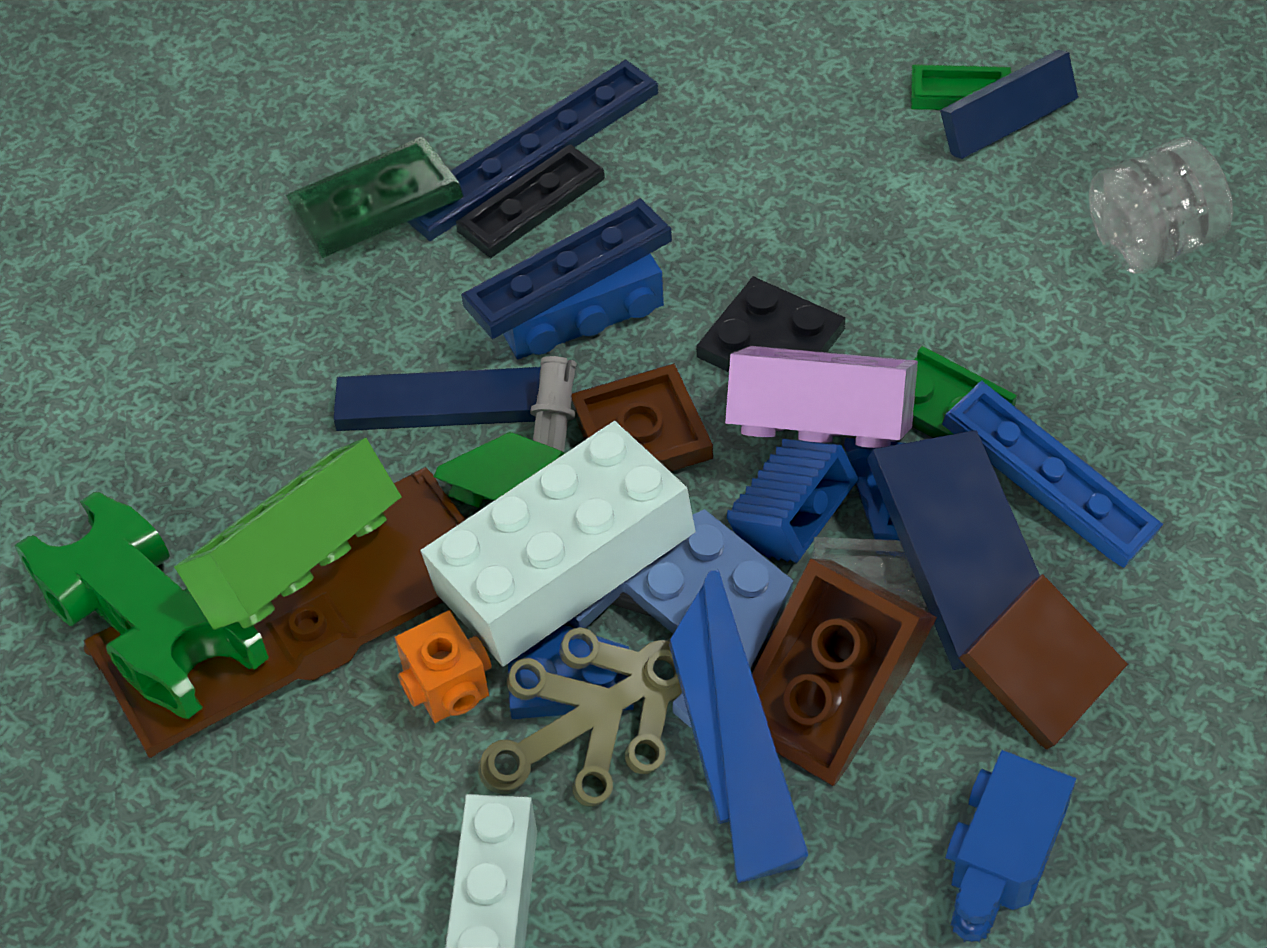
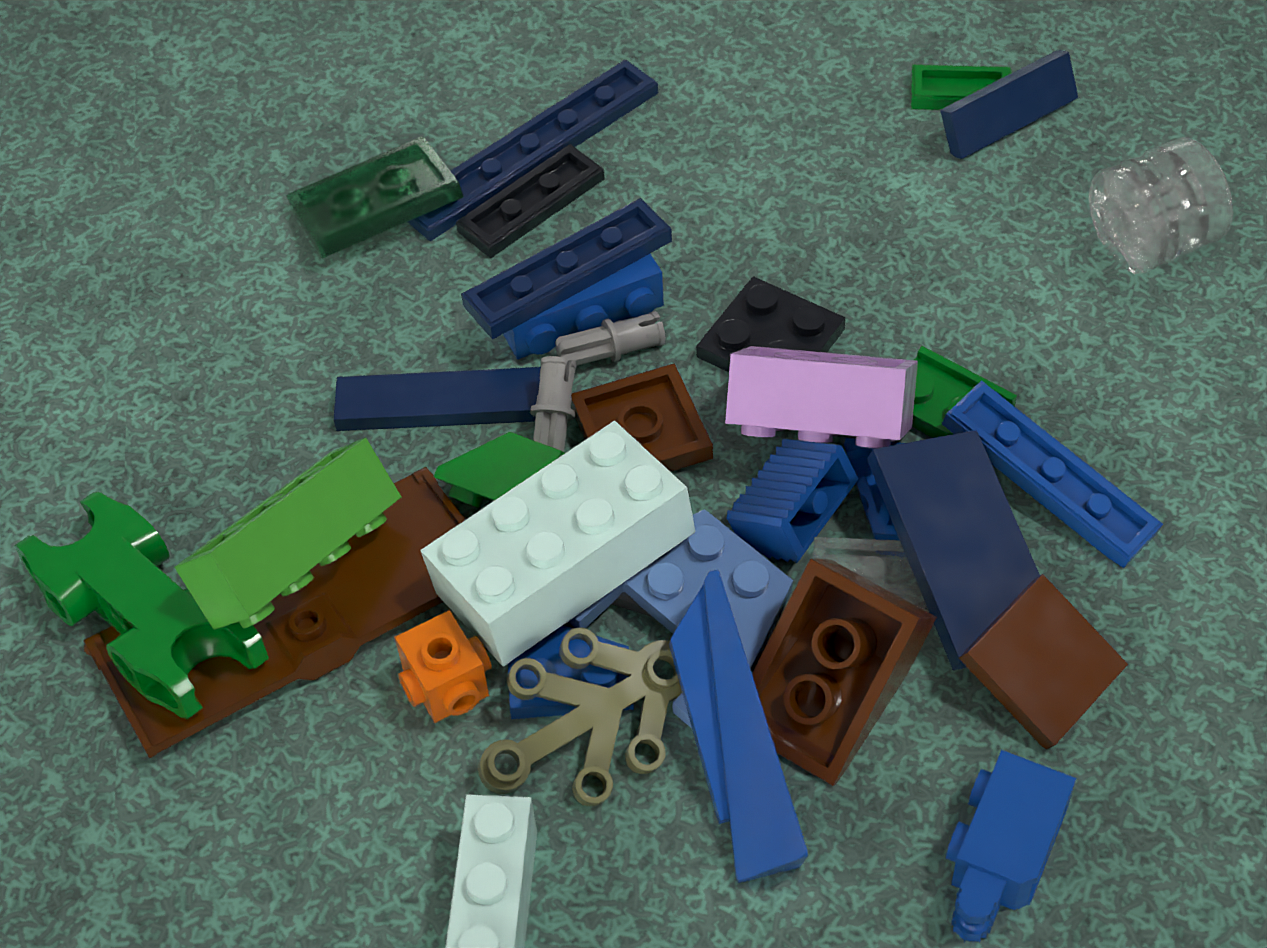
none -> light grey axle [555,311,665,366]

